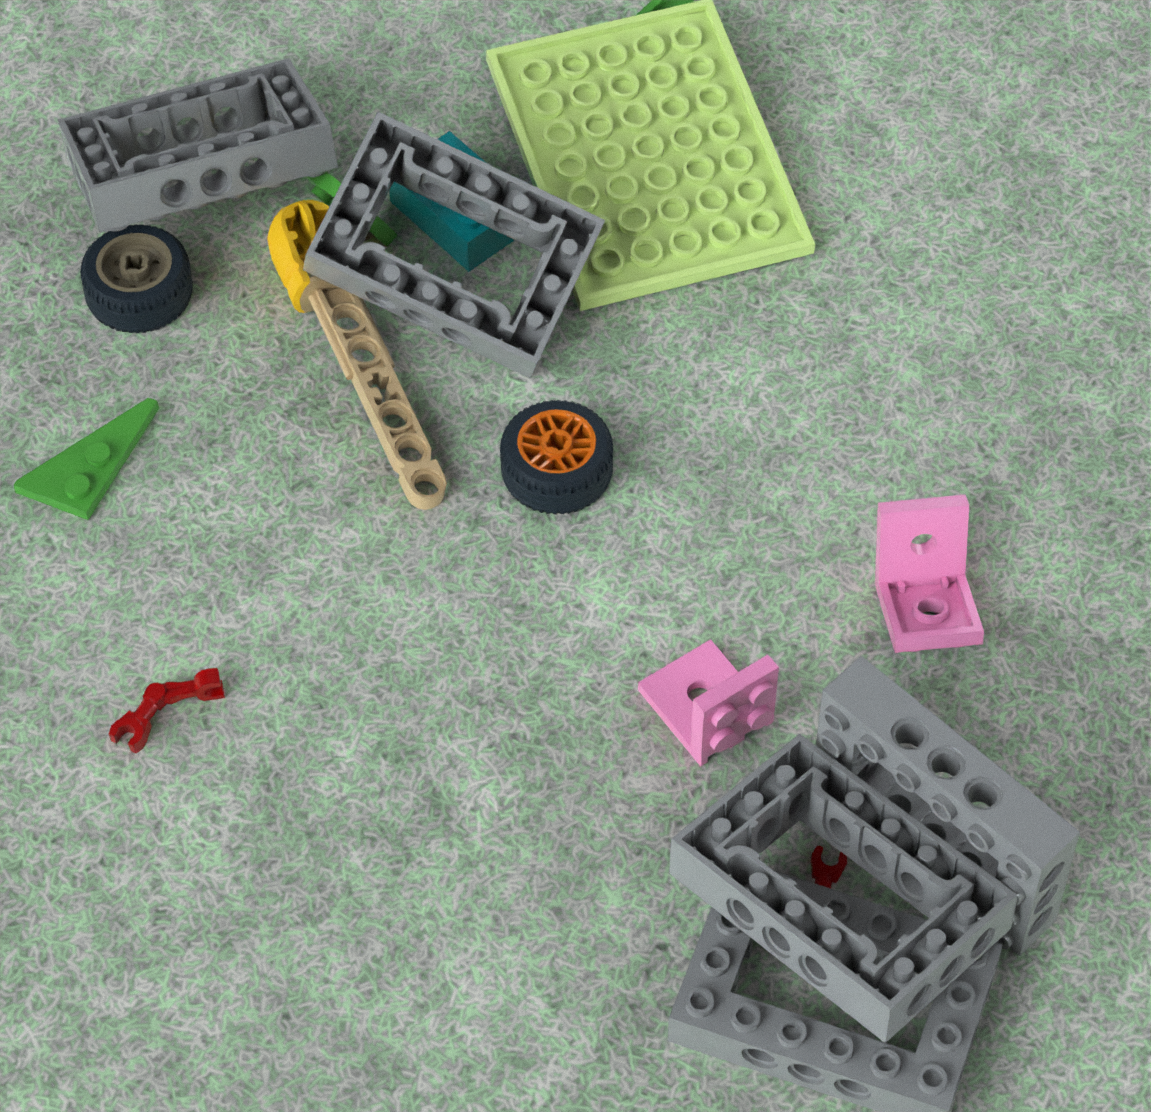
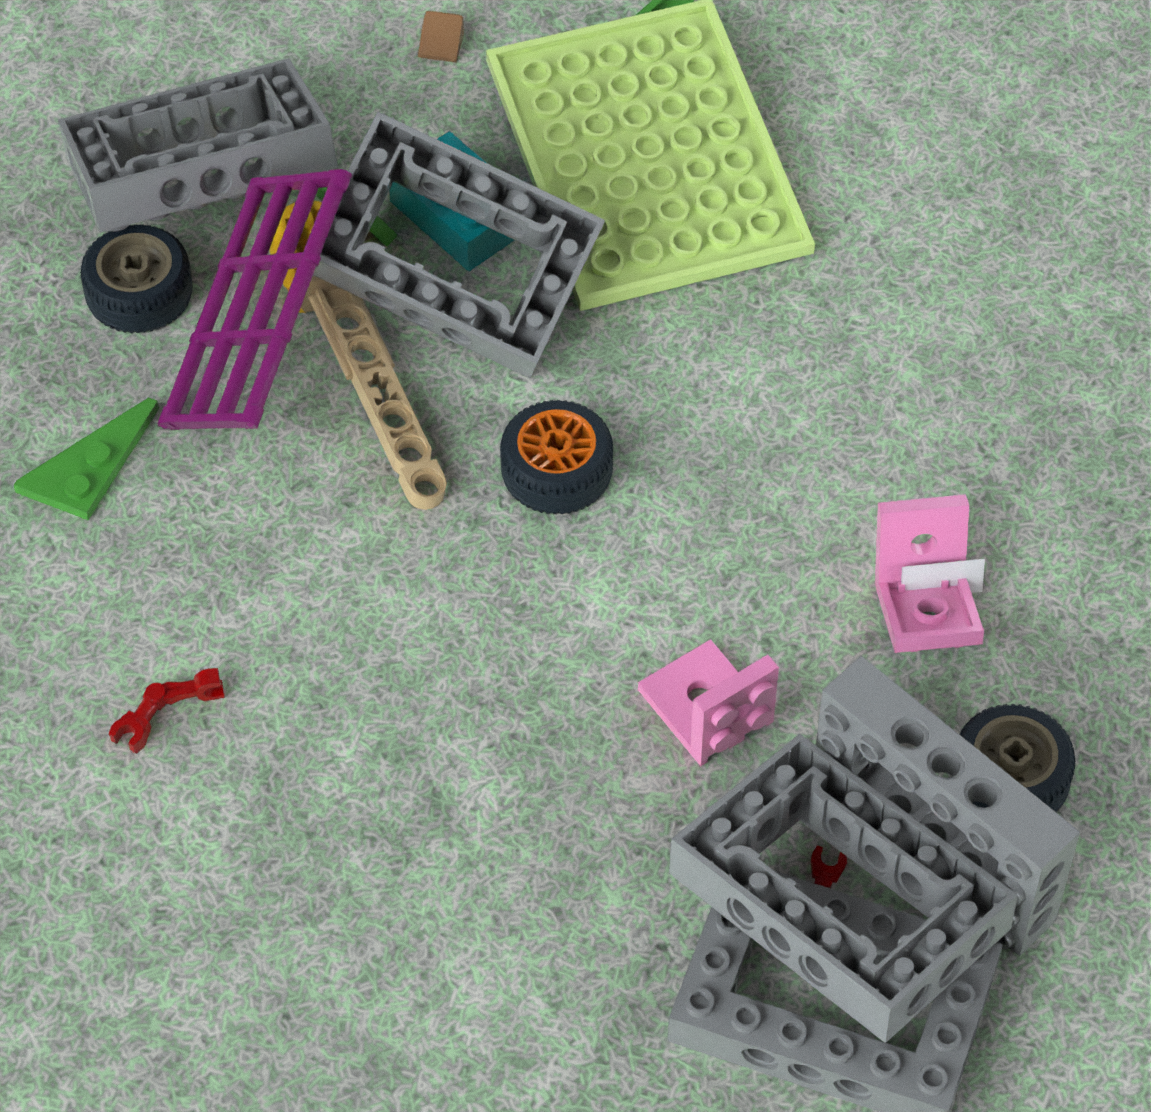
none -> magenta door [157,169,352,430]
none -> medium nougat slope [418,11,464,63]
none -> white sticker [901,559,985,593]
none -> wheel [959,704,1076,812]

